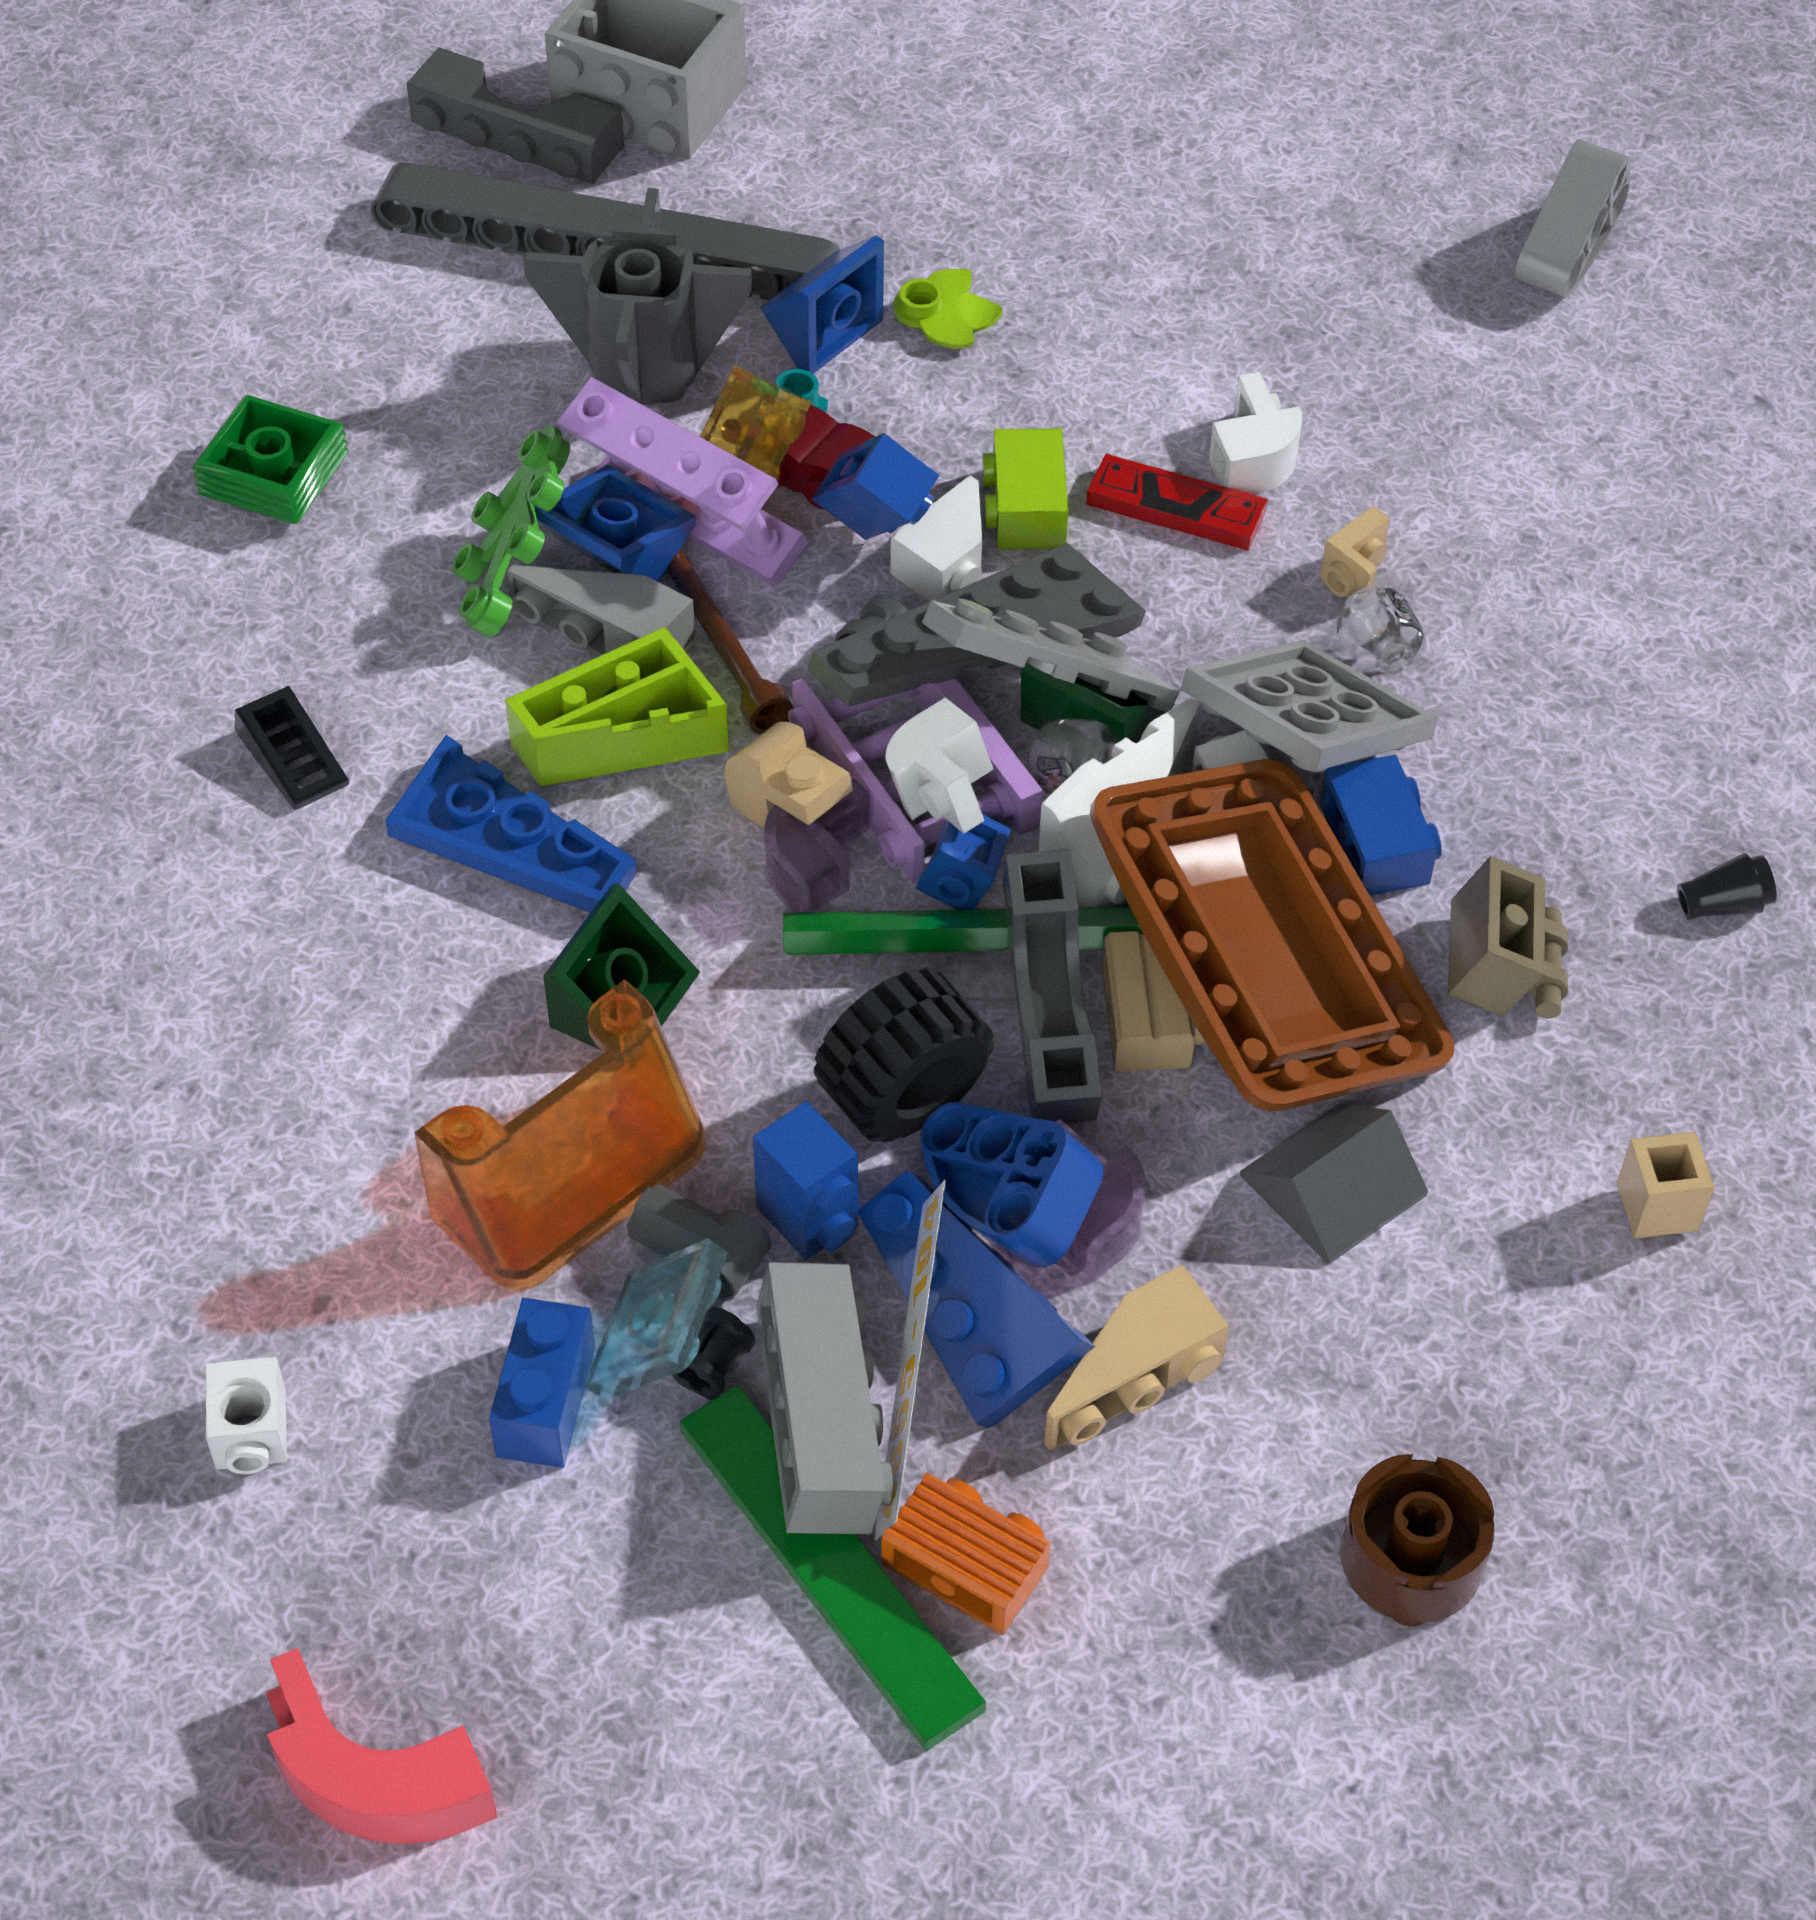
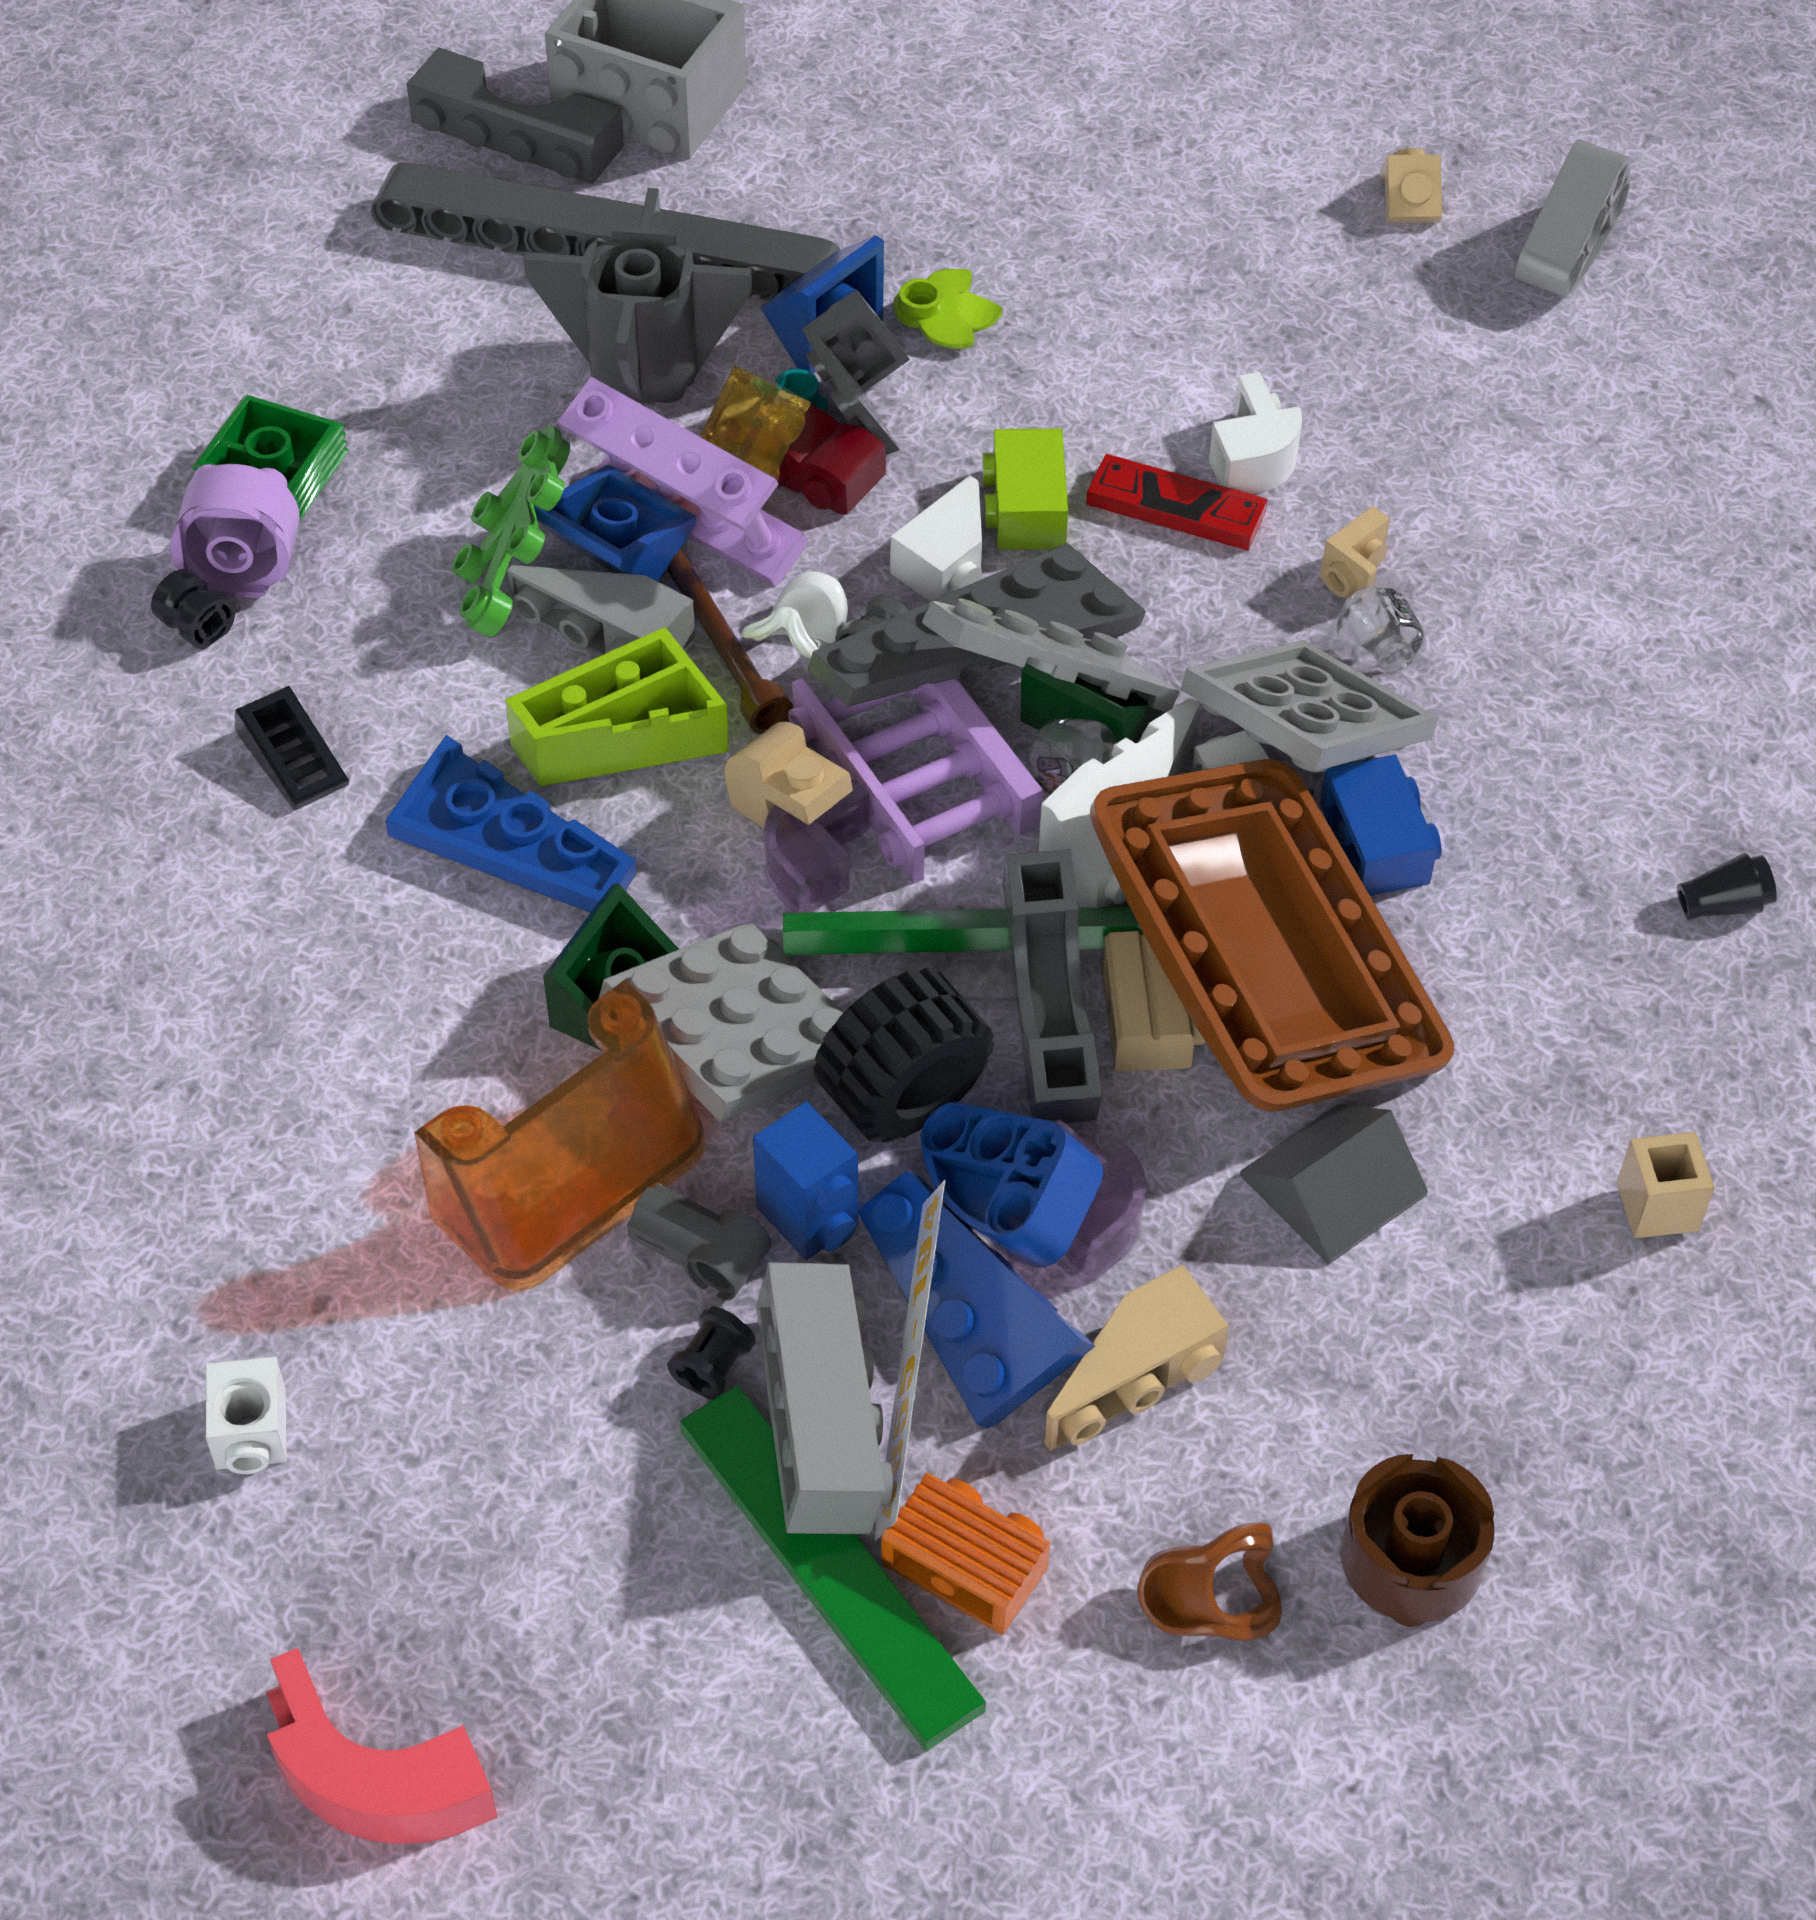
blue brick [489,1297,595,1468] -> none
clear light blue plate [583,1238,728,1399] -> none
blue brick [811,433,939,540] -> none
white brick [885,698,994,833] -> none
blue bracket [916,814,1011,910] -> none
dark tan brick [1448,856,1568,1019] -> none
none -> black wheel [151,569,236,650]
none -> lavender brick [170,464,300,598]
none -> light grey plate [599,921,844,1123]
none -> white piece [741,572,848,659]
none -> dark grey bracket [802,289,910,454]
none -> dark orange piece [1137,1522,1282,1641]
none -> tan bracket [1380,148,1442,222]

